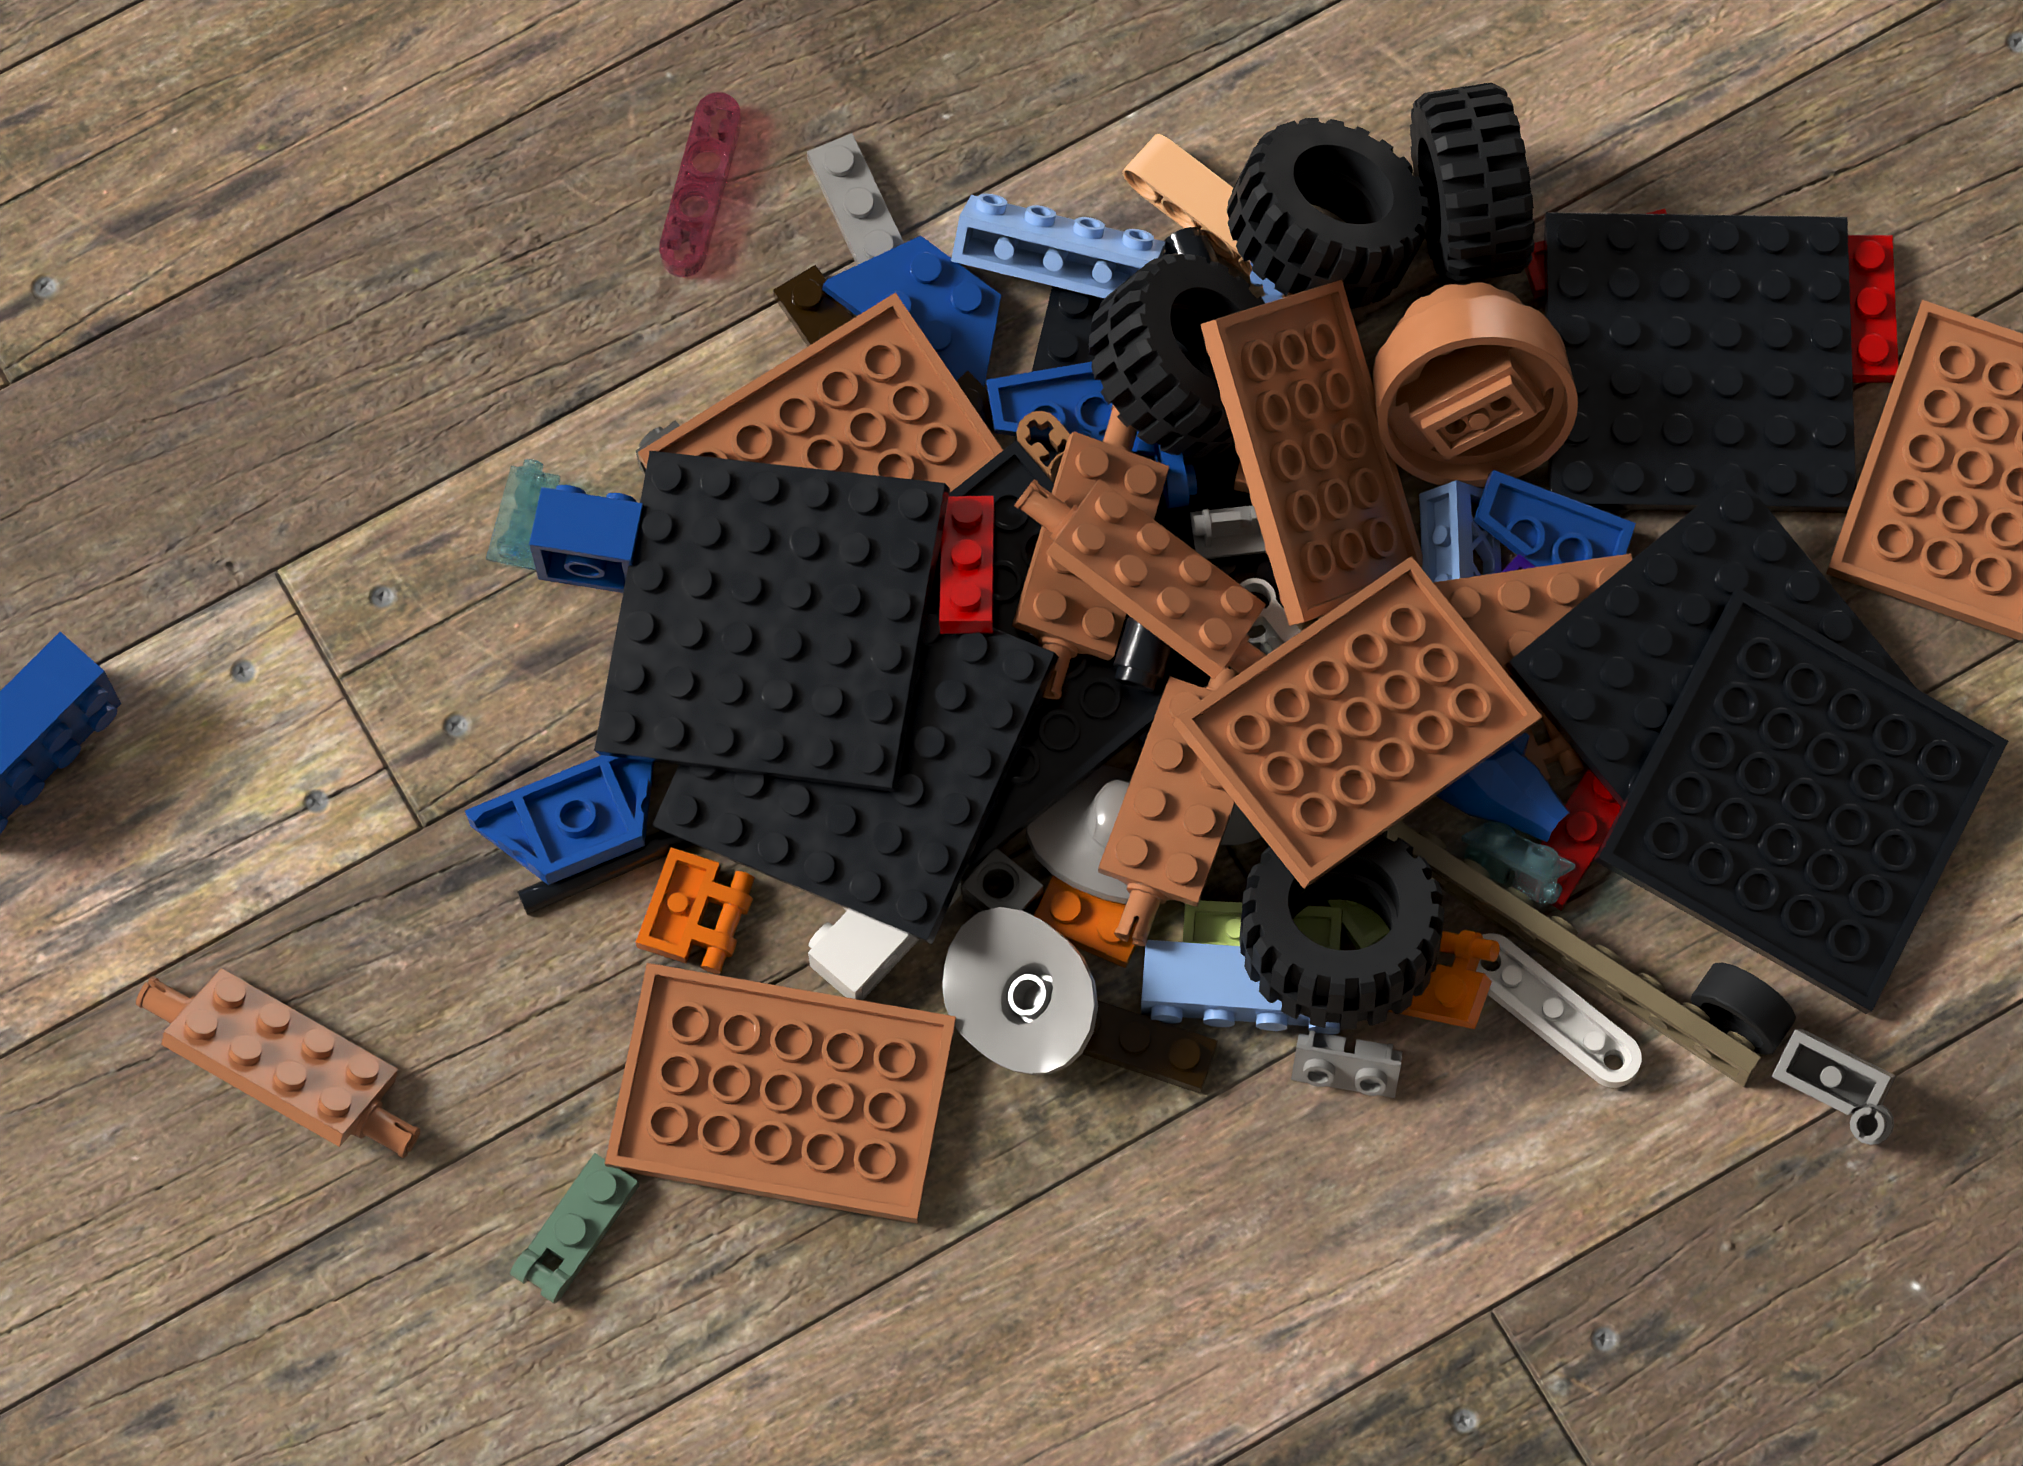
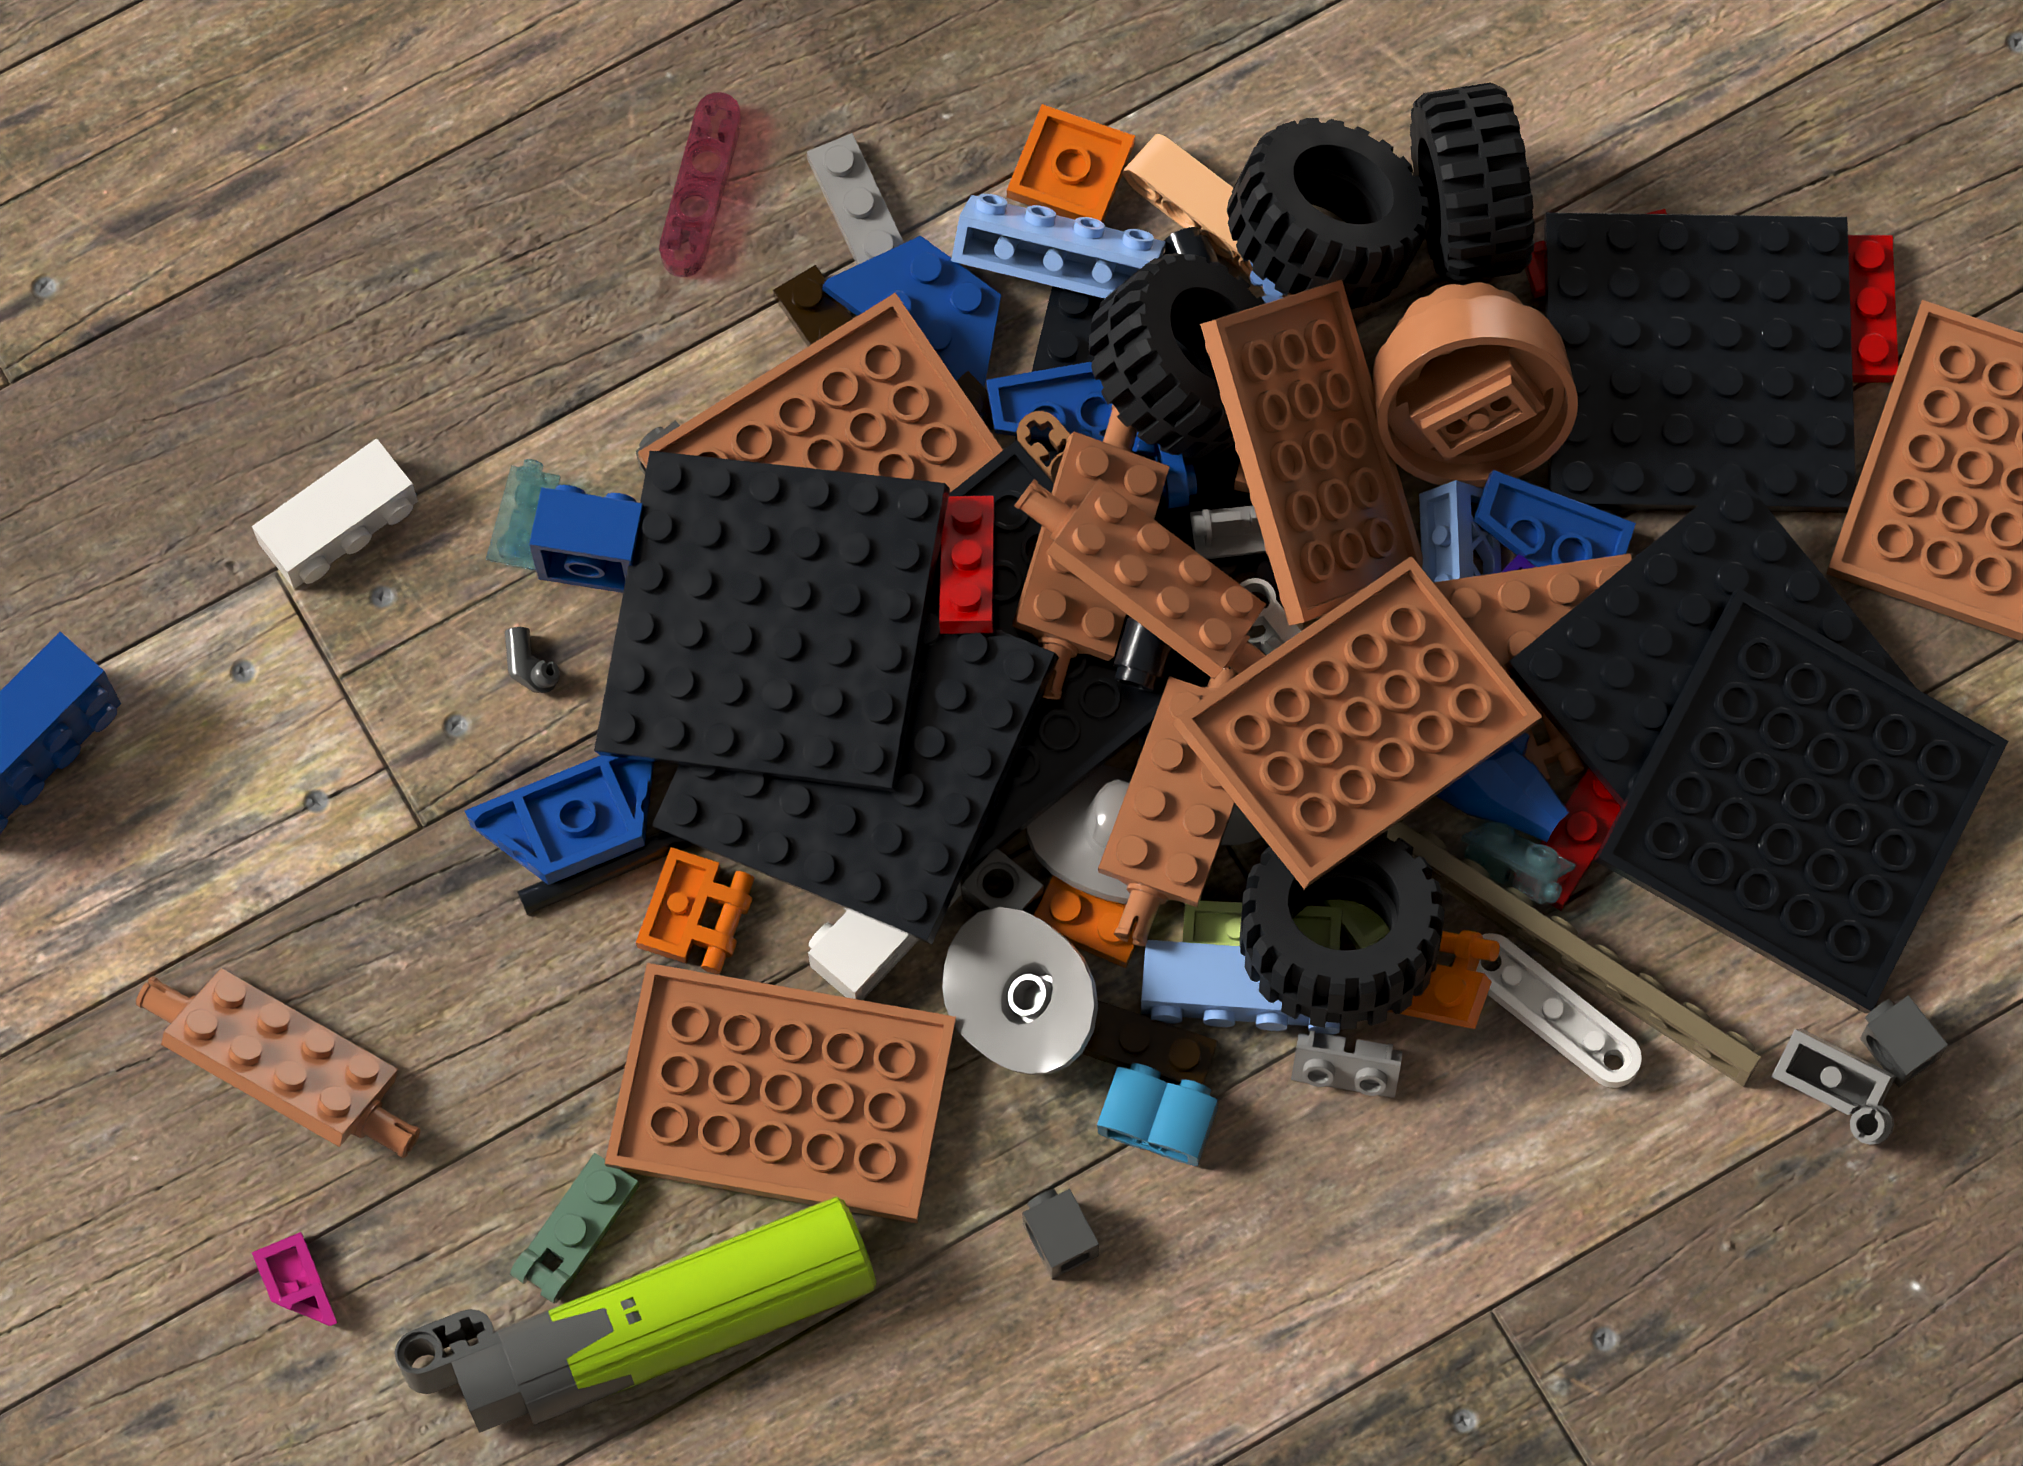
black tyre [1690,962,1796,1055] -> none
none -> dark pink slope [251,1232,338,1326]
none -> white brick [252,438,418,589]
none -> lime piece [395,1196,876,1433]
none -> dark grey arm [504,627,560,693]
none -> orange plate [1007,104,1135,222]
none -> dark grey brick [1022,1189,1099,1279]
none -> dark azure brick [1097,1063,1218,1167]
none -> dark grey brick [1860,995,1948,1088]

